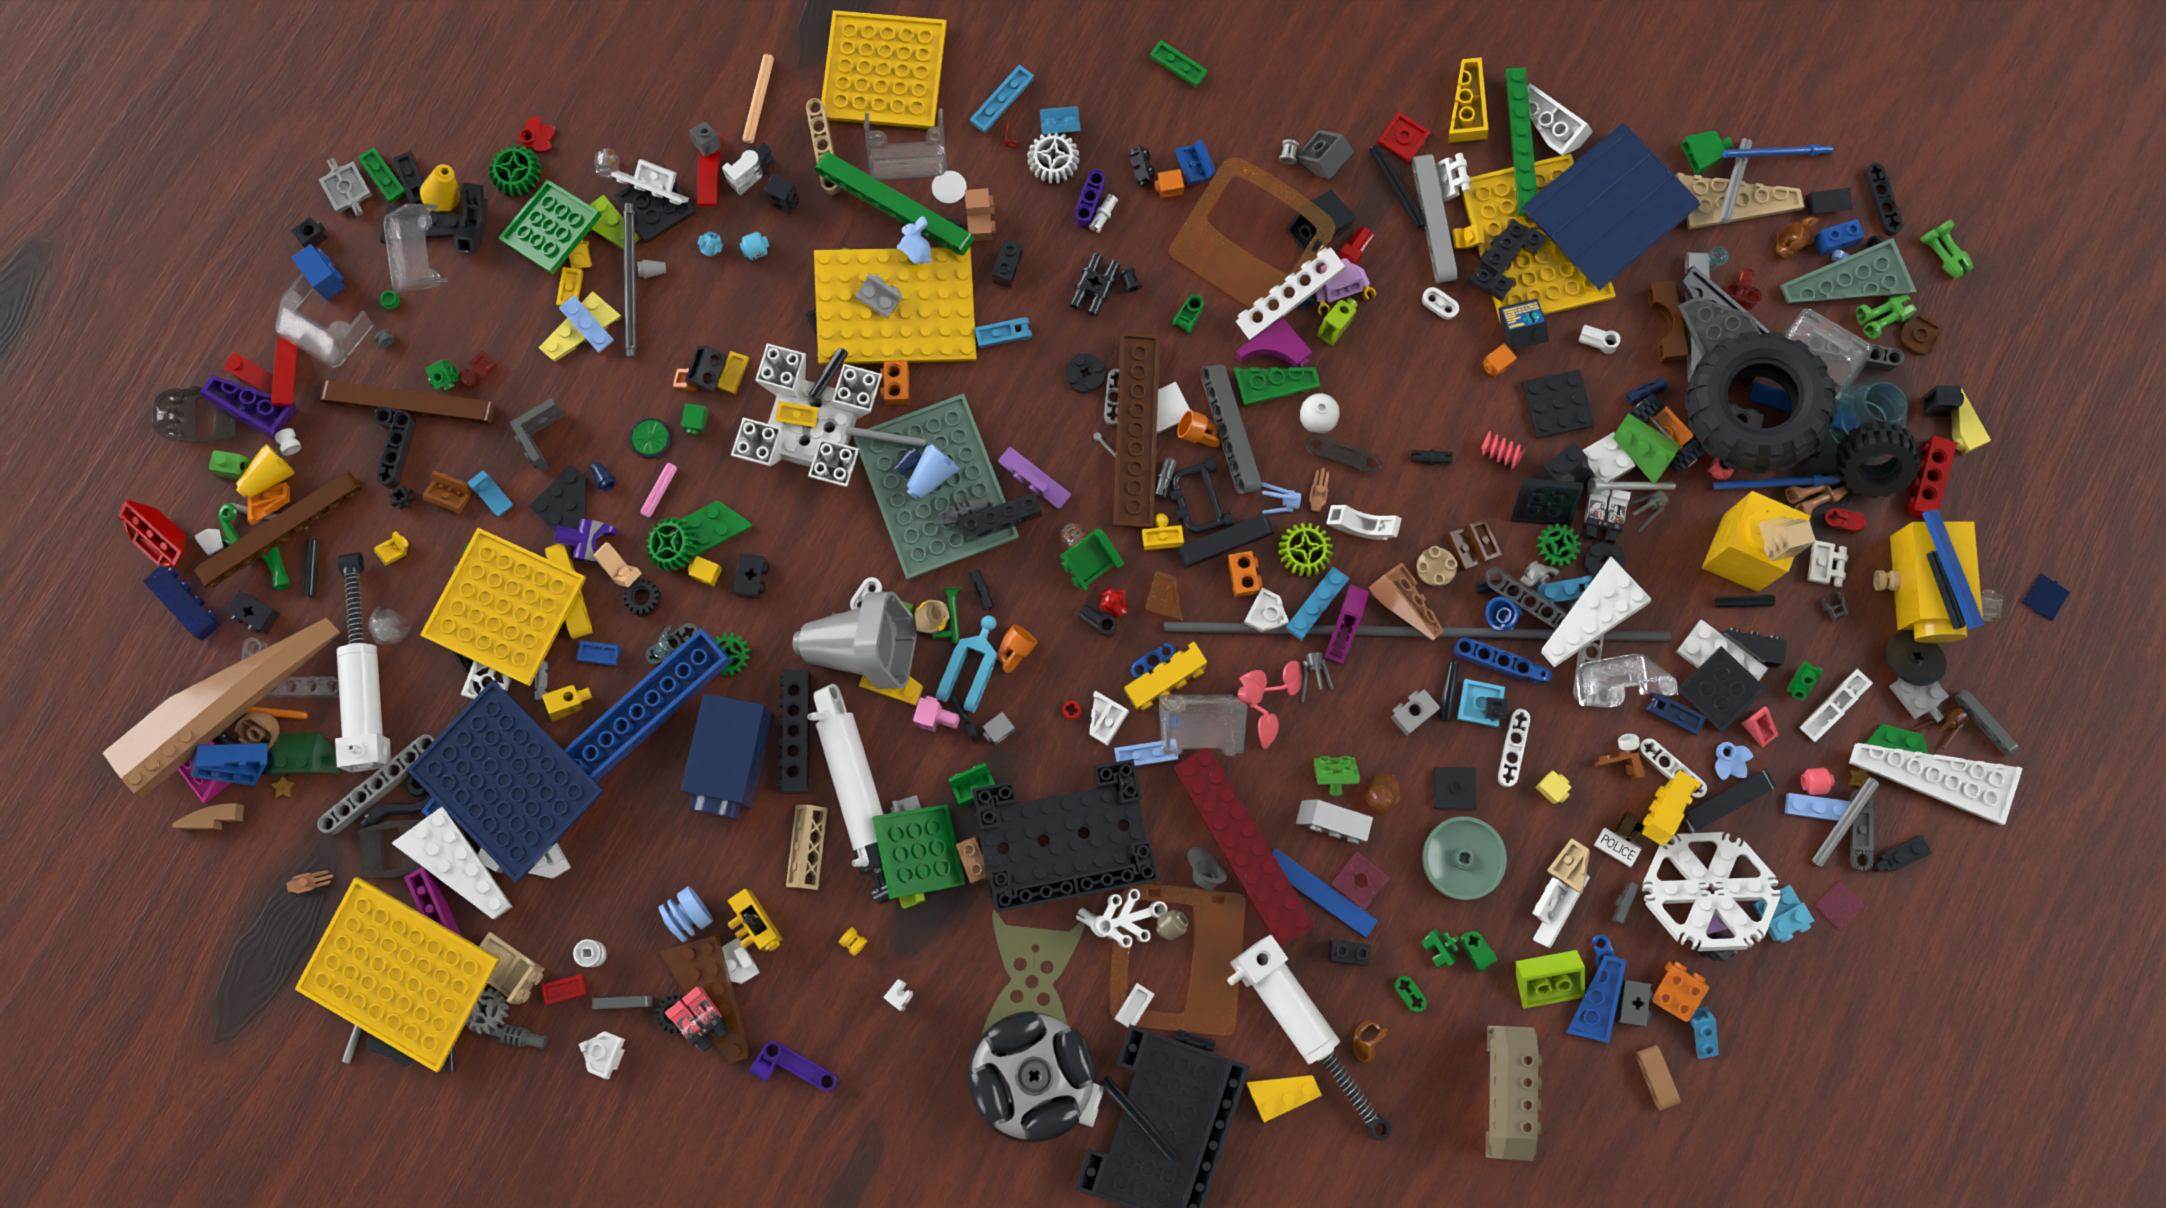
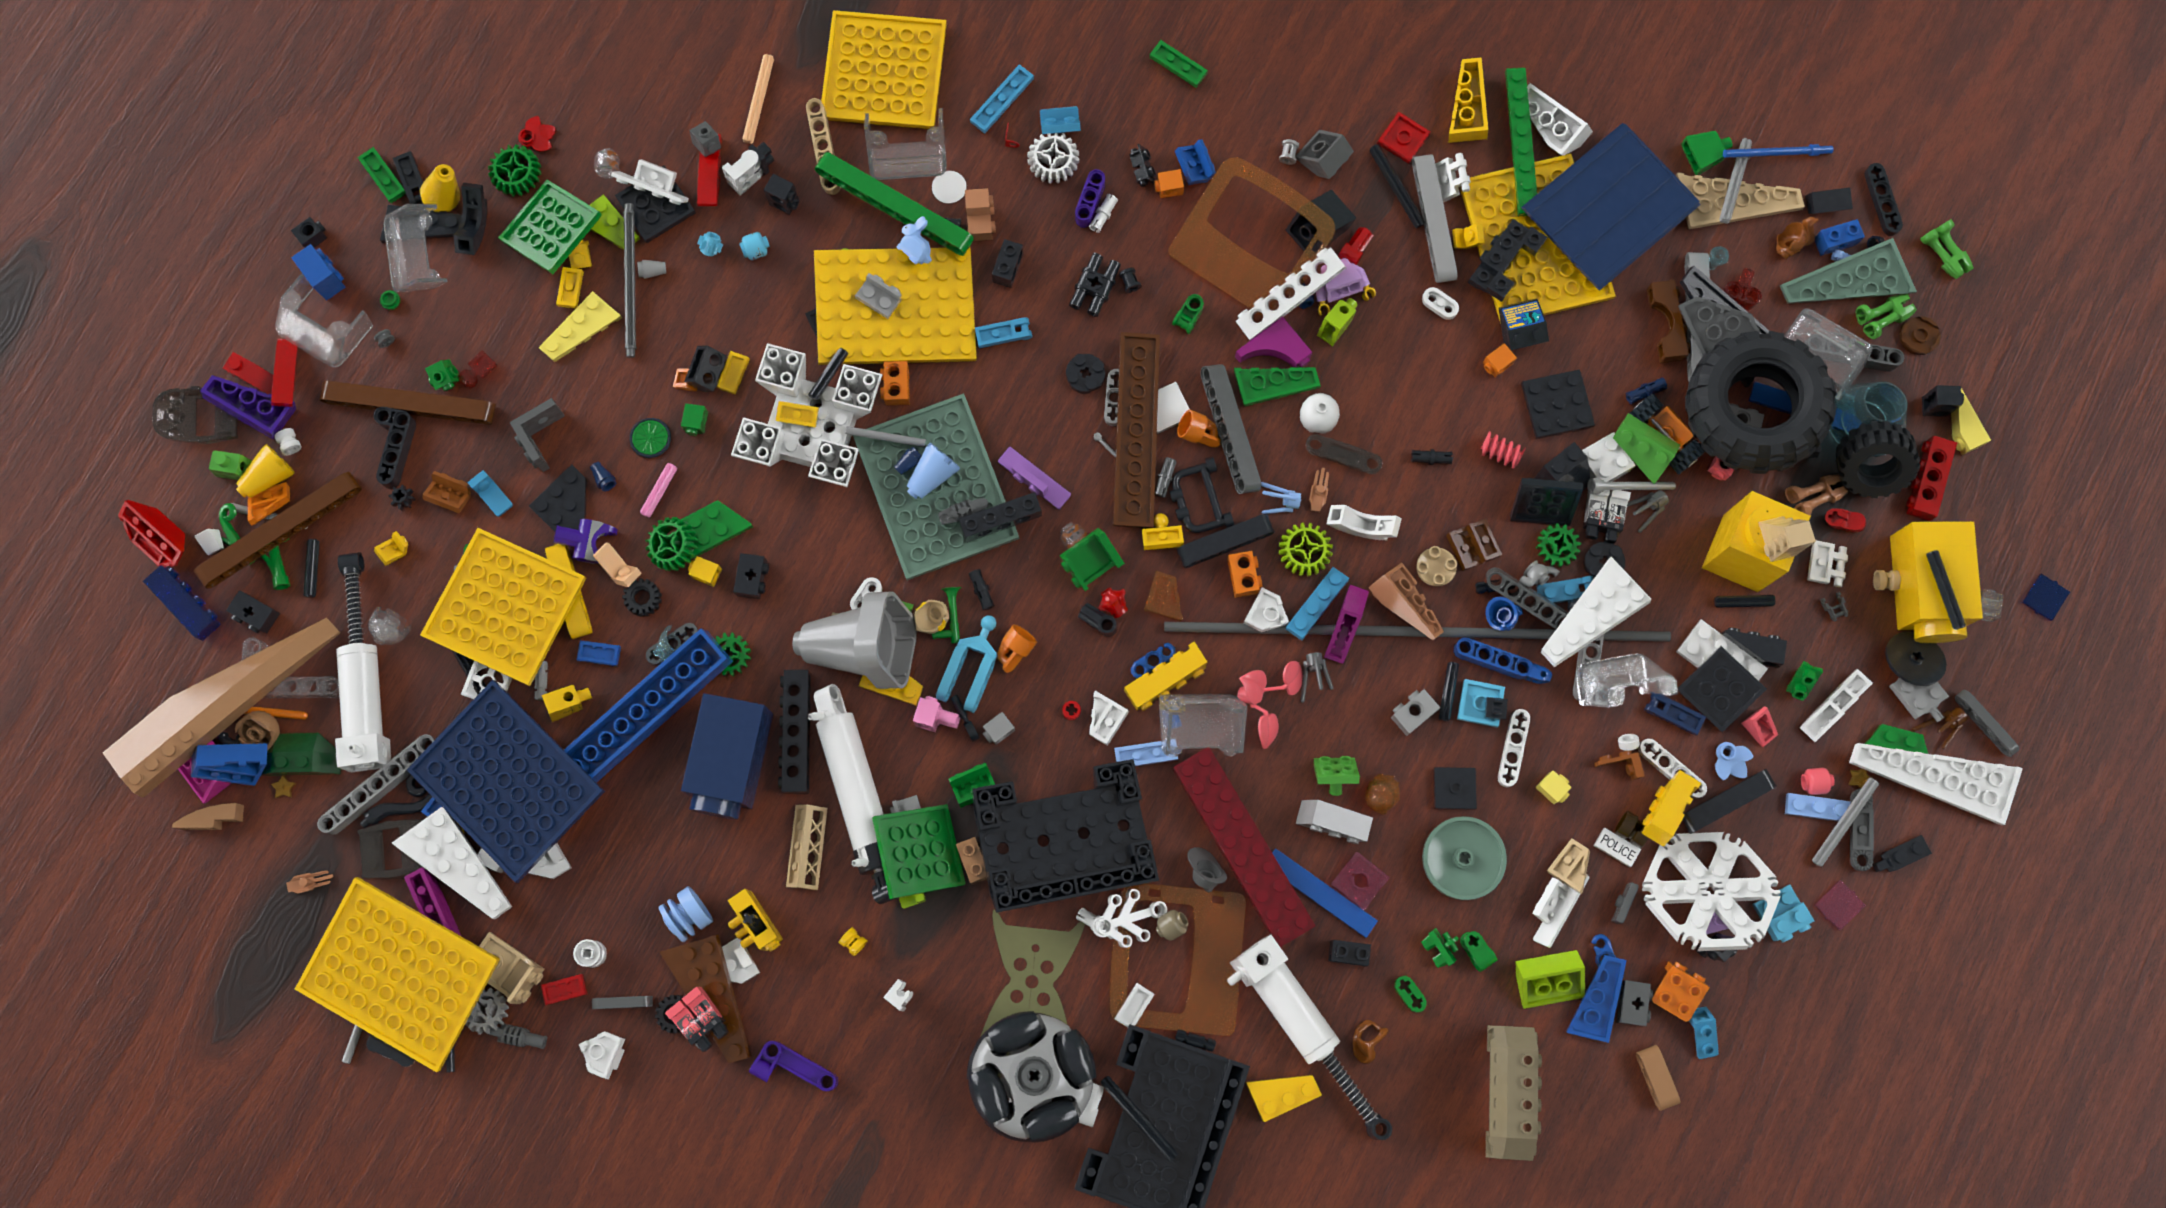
light grey plate [318,158,373,216] -> none
light blue plate [559,295,614,353] -> none
white piece [1578,325,1620,354] -> none
blue bar [1713,474,1839,490] -> none
blue tile [1922,510,1985,630] -> none

